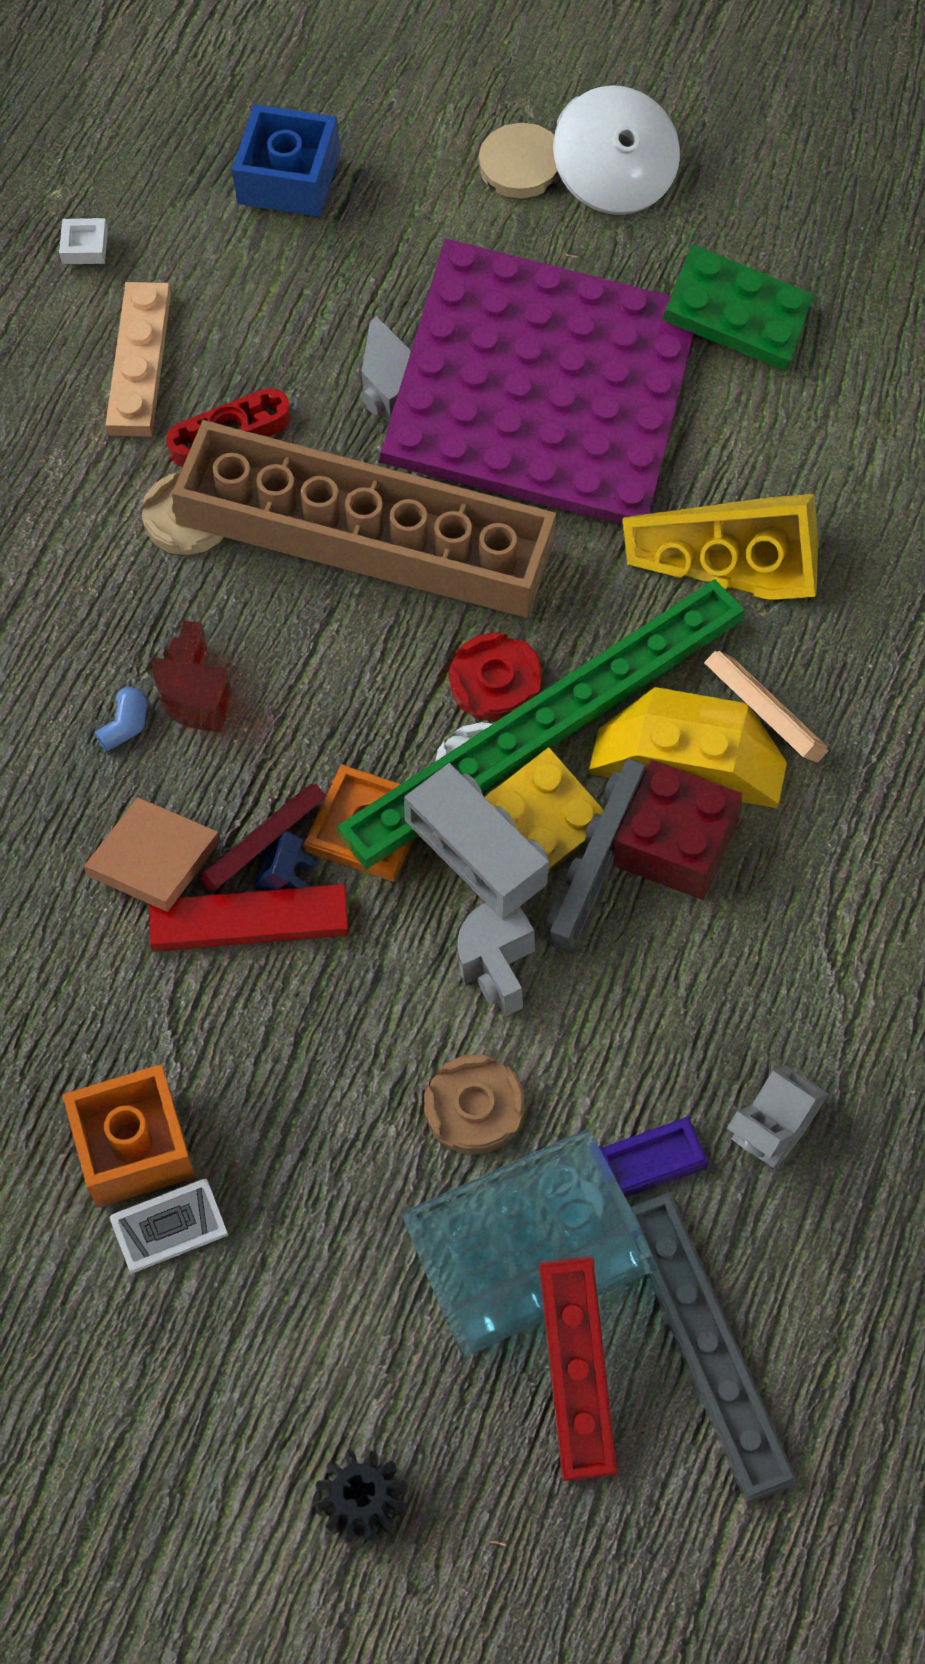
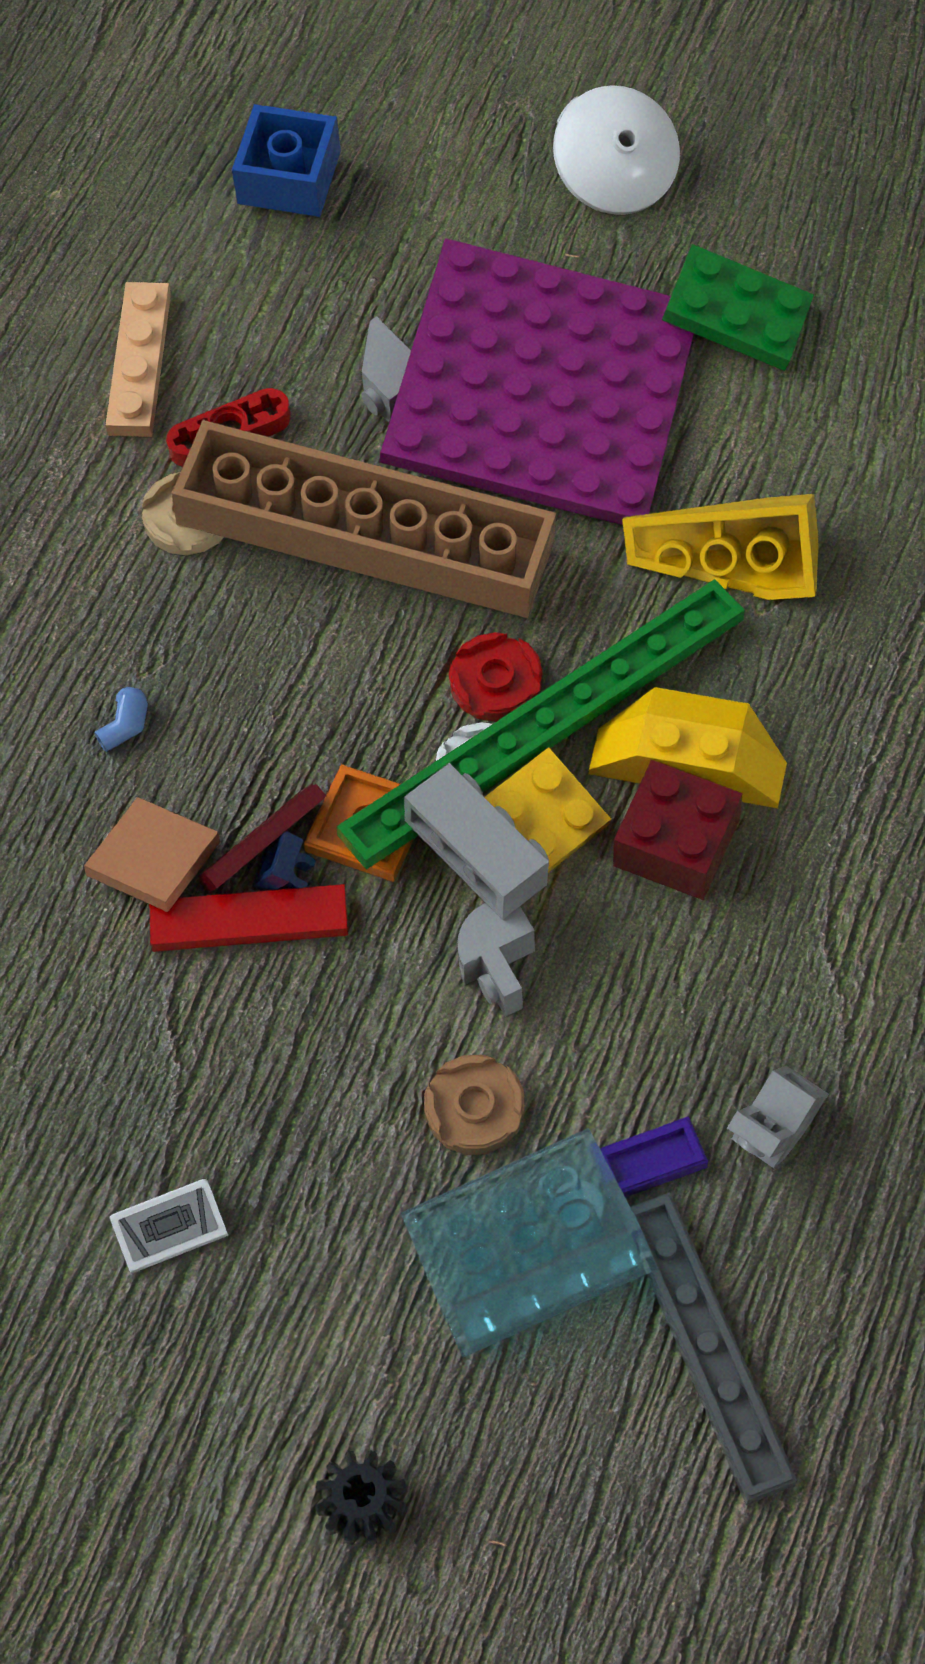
white plate [59,218,108,264] -> none
orange brick [62,1064,196,1208] -> none
clear red brick [152,620,232,733] -> none
tan tile [478,122,561,199] -> none
red tile [538,1256,617,1481] -> none
dark grey plate [547,758,646,954] -> none
light nougat tile [704,651,829,763] -> none

